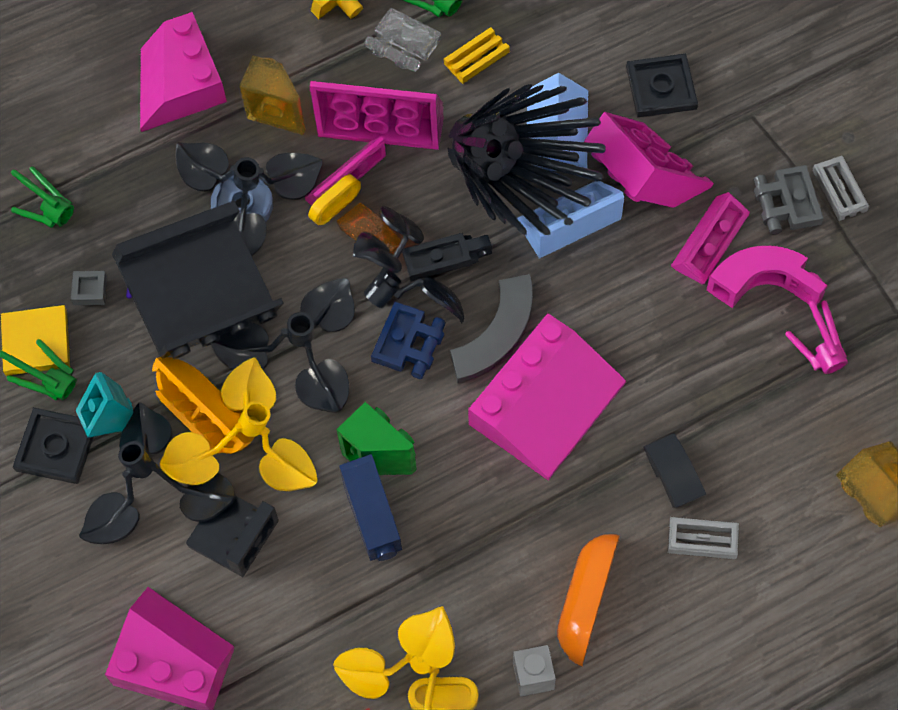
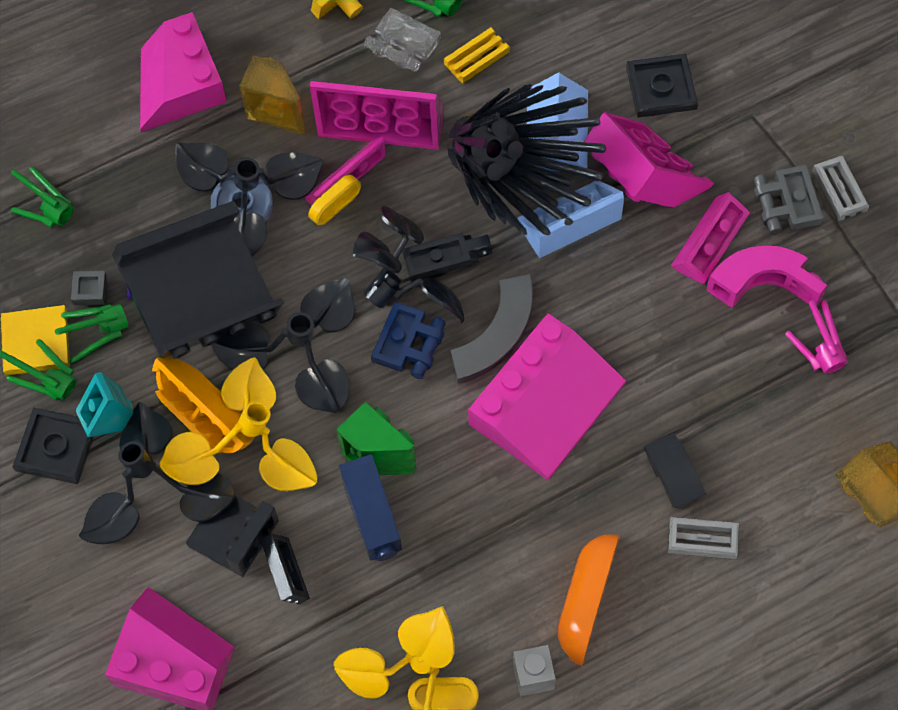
clear orange slope [337,202,401,254] -> none
none -> green plant [55,304,128,364]
none -> black tile [260,533,310,605]

